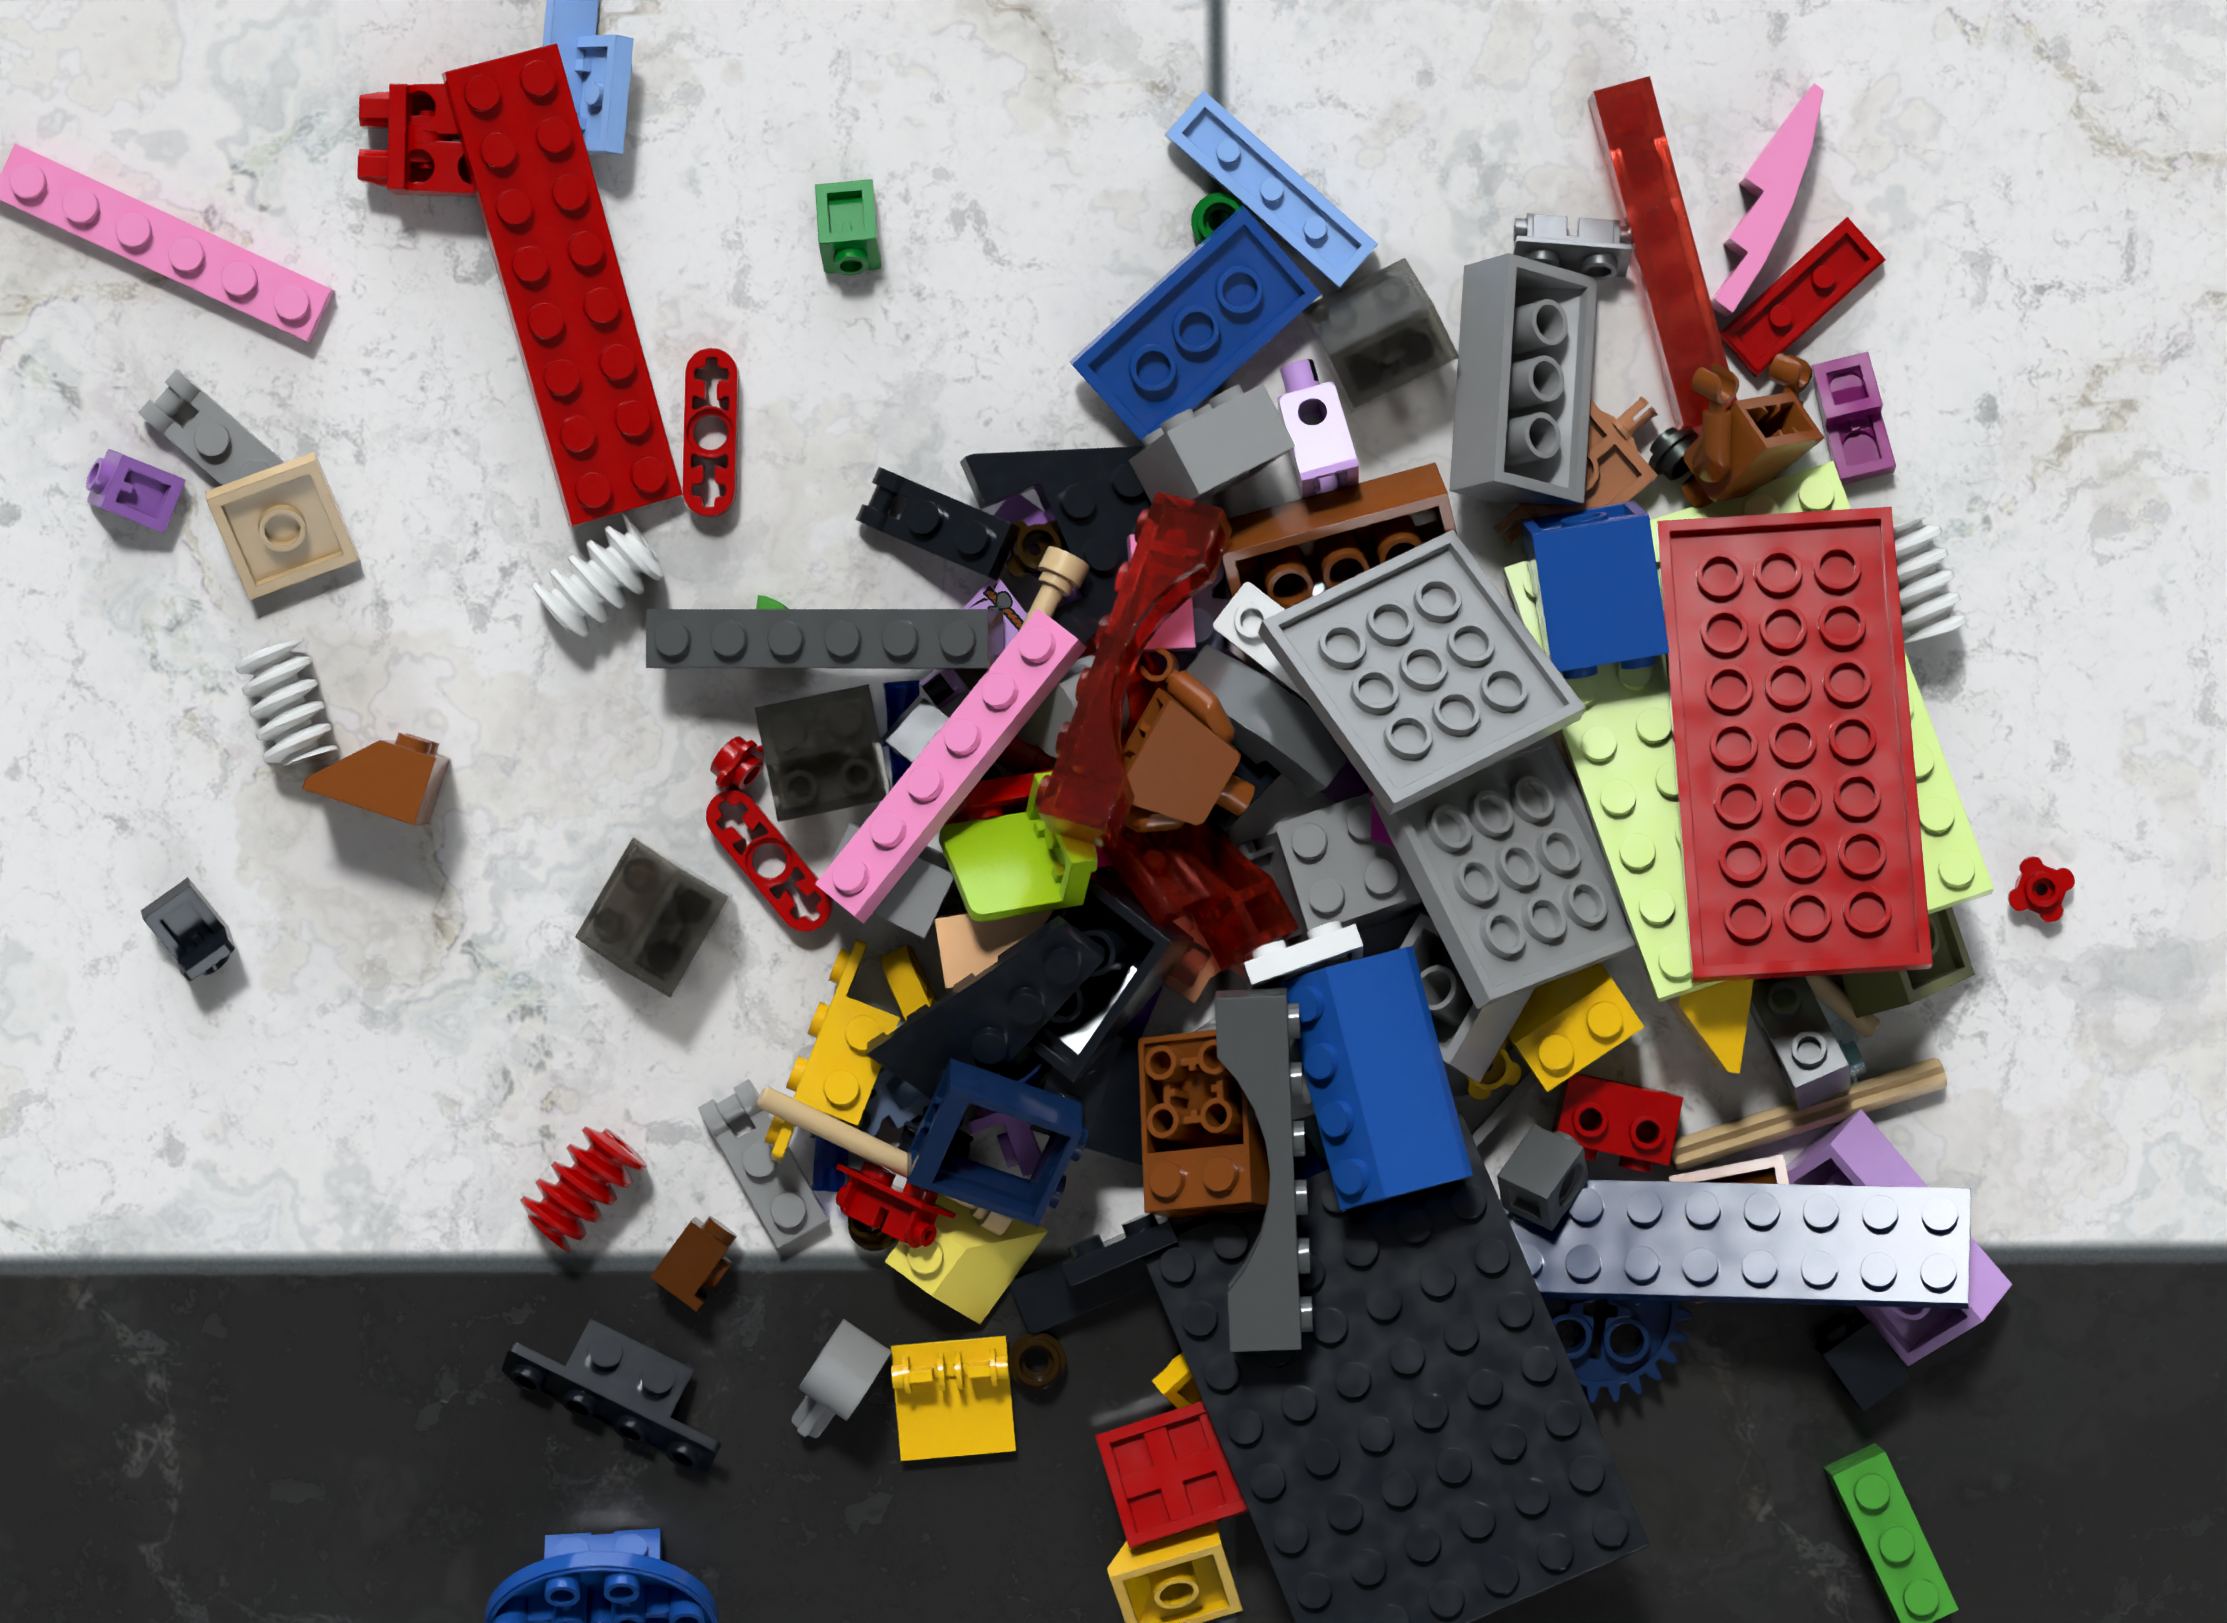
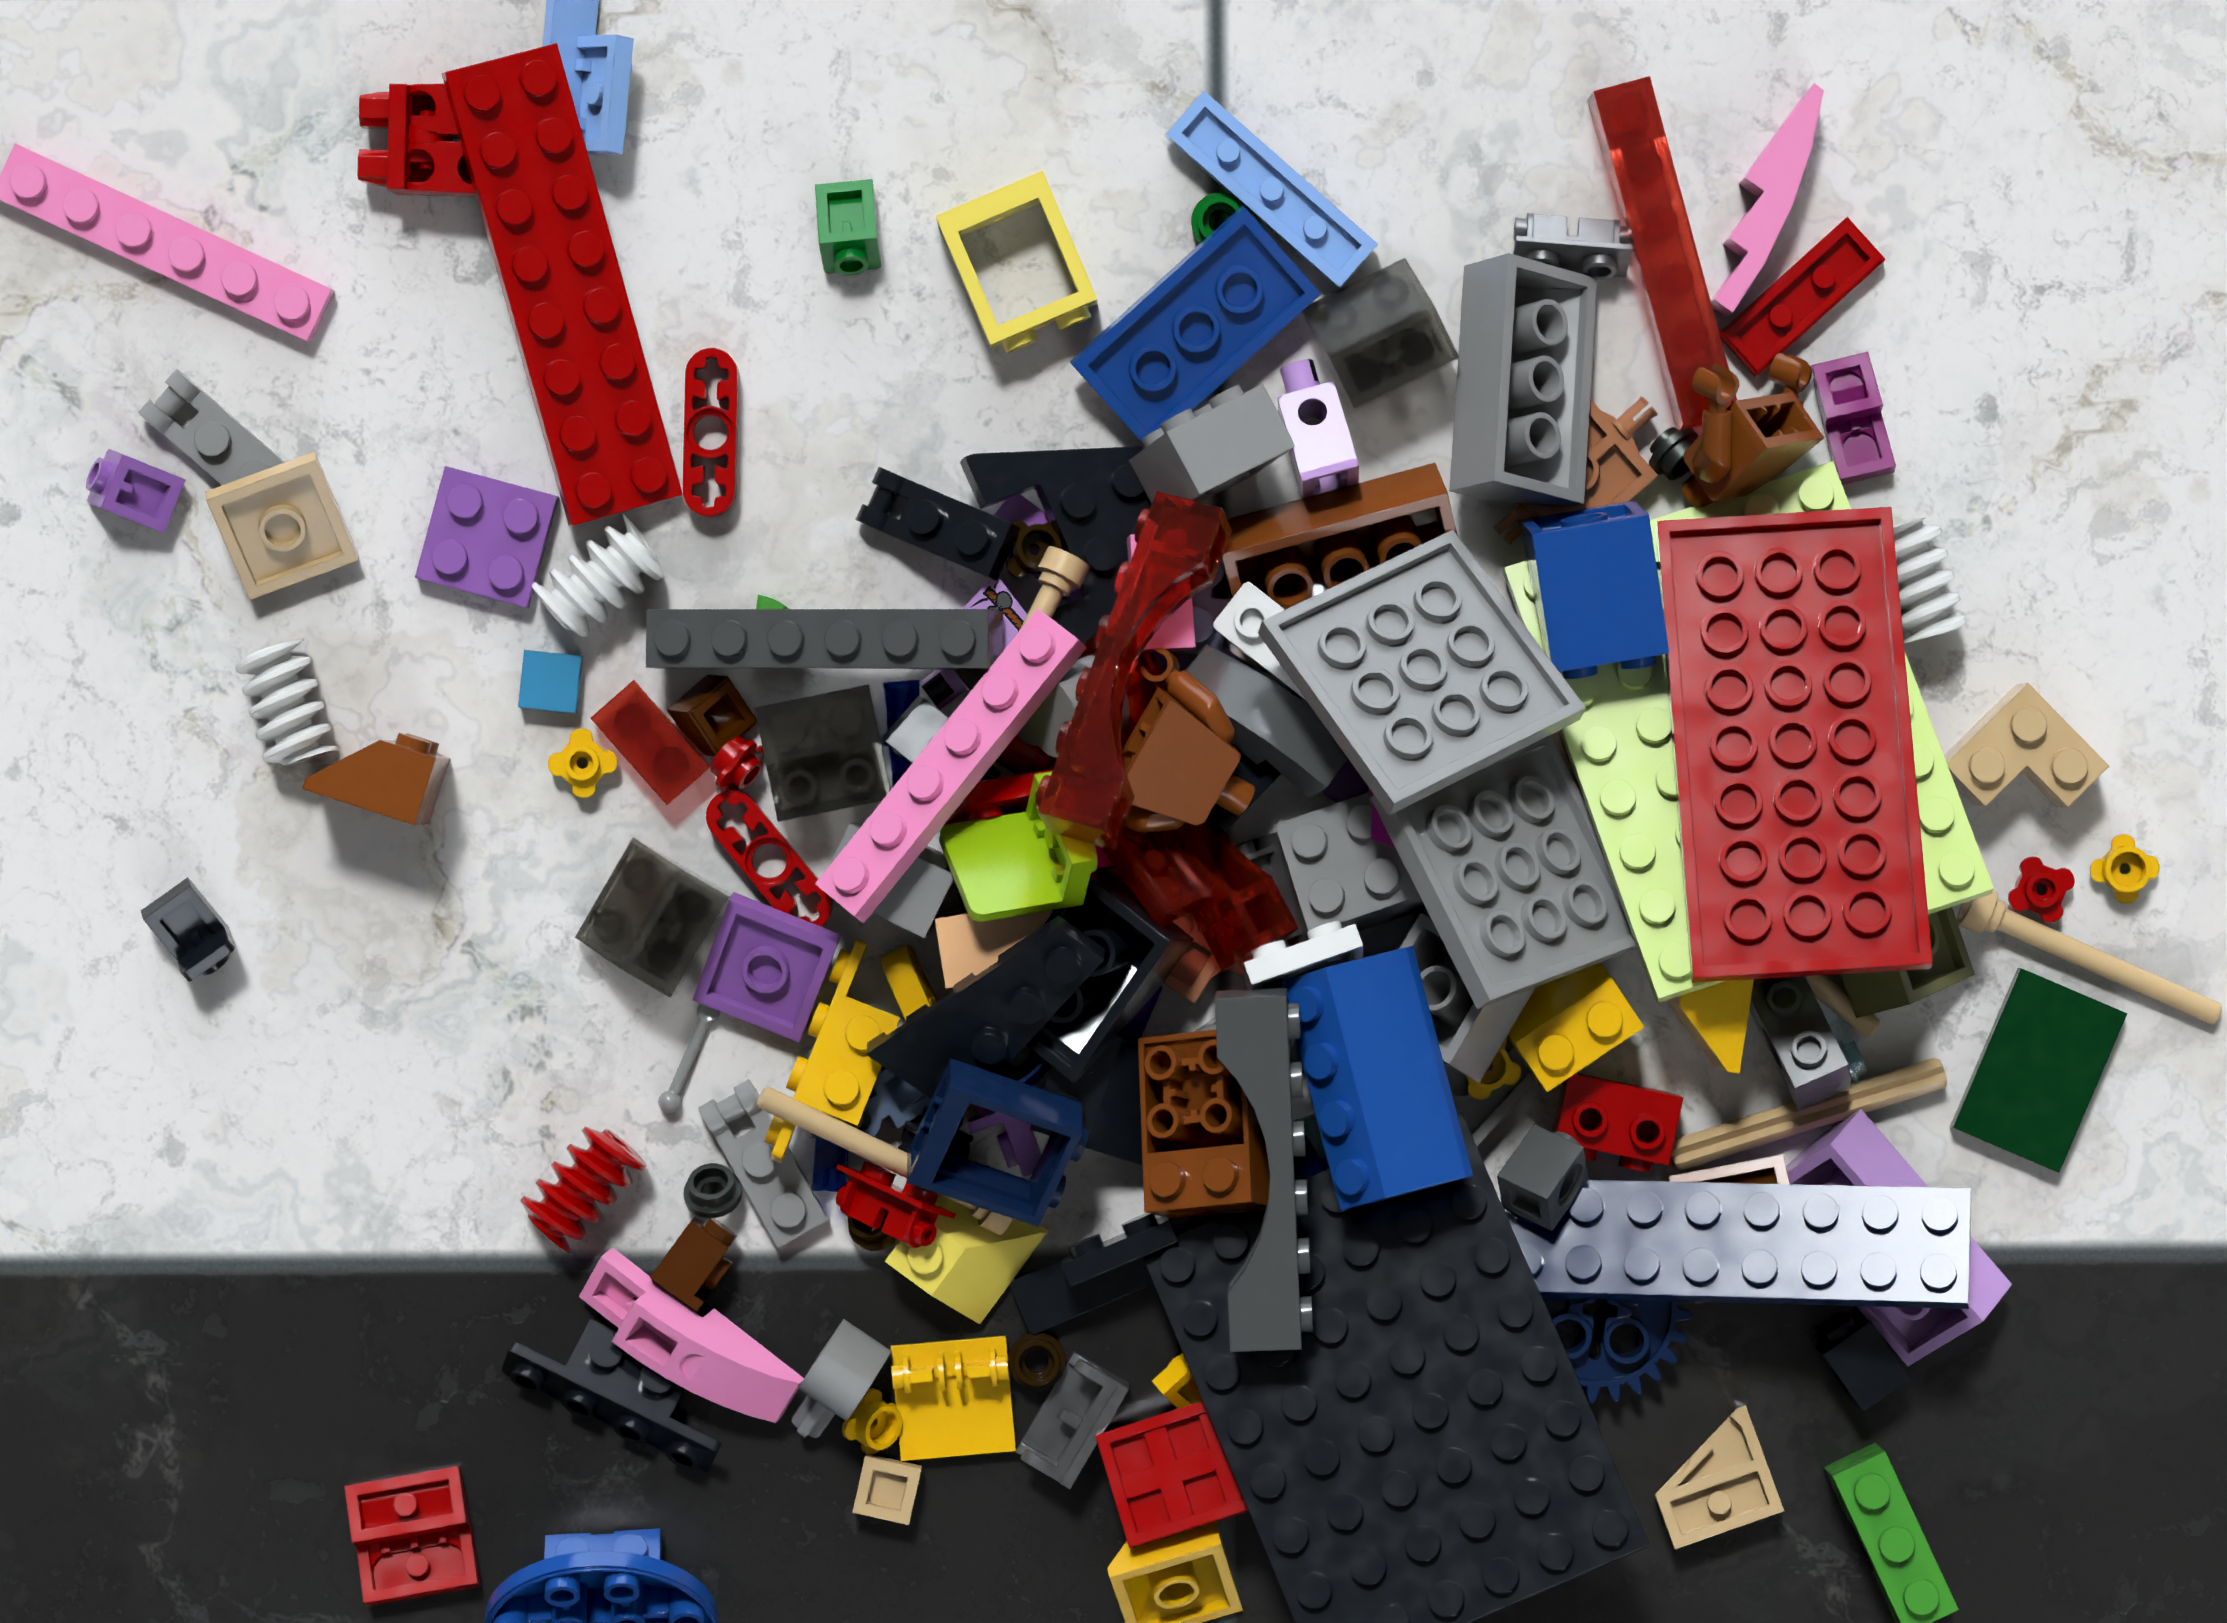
none -> red slope [344,1466,481,1606]
none -> medium lavender plate [415,466,559,608]
none -> dark azure tile [518,650,583,714]
none -> yellow plate [548,728,618,798]
none -> bright pink slope [579,1248,804,1423]
none -> clear red plate [590,680,711,805]
none -> light grey hinge [658,1003,720,1114]
none -> reddish brown slope [667,674,758,757]
none -> pearl dark grey plate [683,1163,742,1218]
none -> medium lavender plate [692,892,842,1043]
none -> yellow plate [842,1388,902,1455]
none -> tan plate [852,1454,922,1525]
none -> light yellow window [936,170,1098,353]
none -> flat silver hinge [1016,1351,1129,1489]
none -> tan wing [1654,1405,1784,1550]
none -> tan brick [1944,683,2110,807]
none -> dark green tile [1950,968,2127,1173]
none -> tan piece [1956,890,2222,1024]
none -> yellow plate [2090,834,2160,904]

